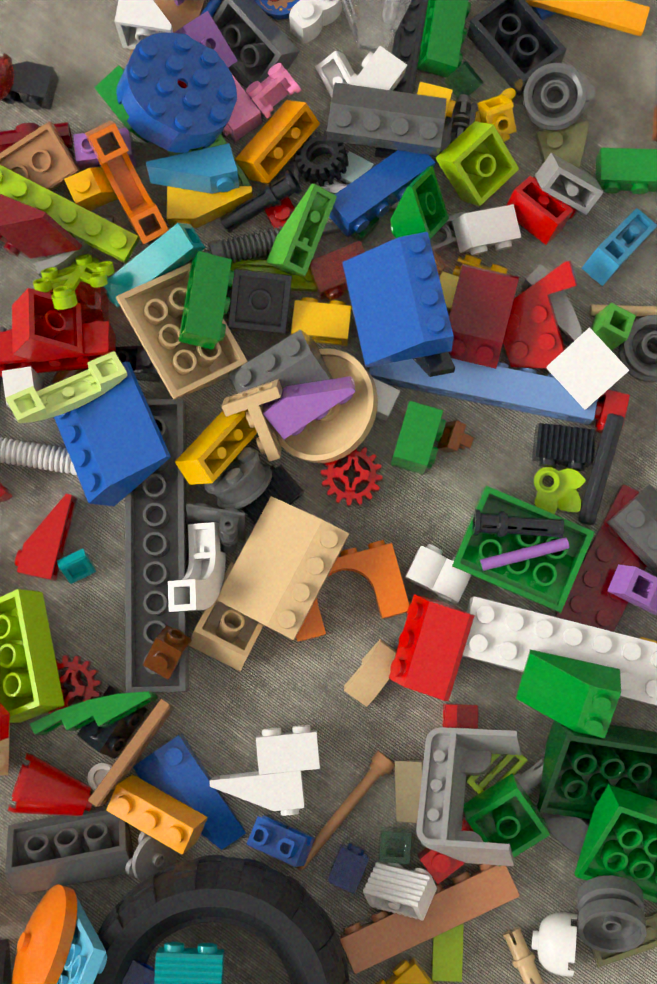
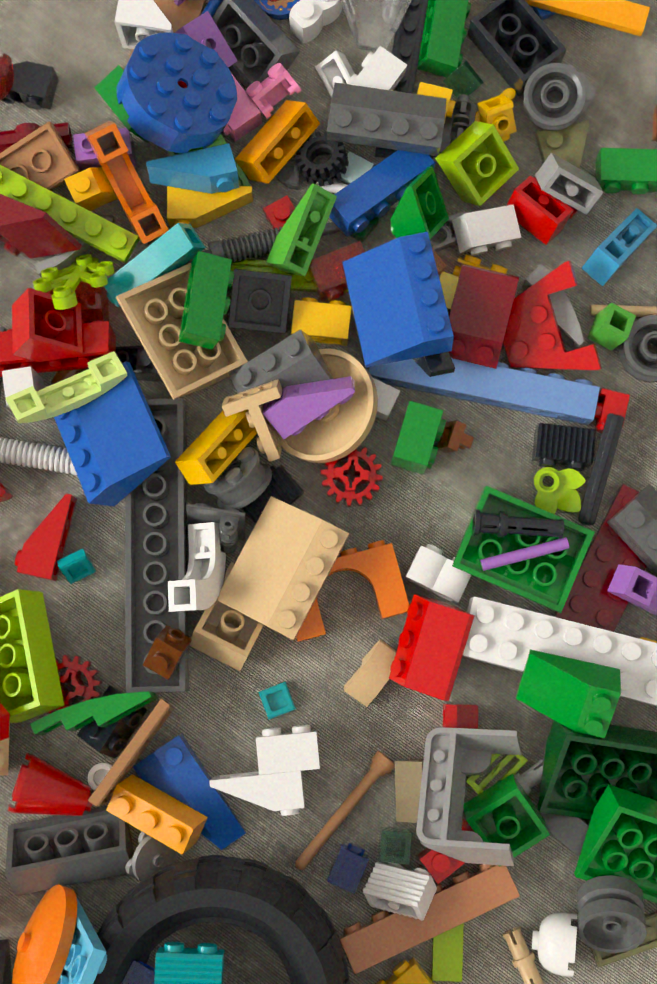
black pin [220,170,302,233] -> none
blue hips [246,815,316,867] -> none
white tile [546,327,629,410] -> none
none -> teal tile [258,681,296,720]

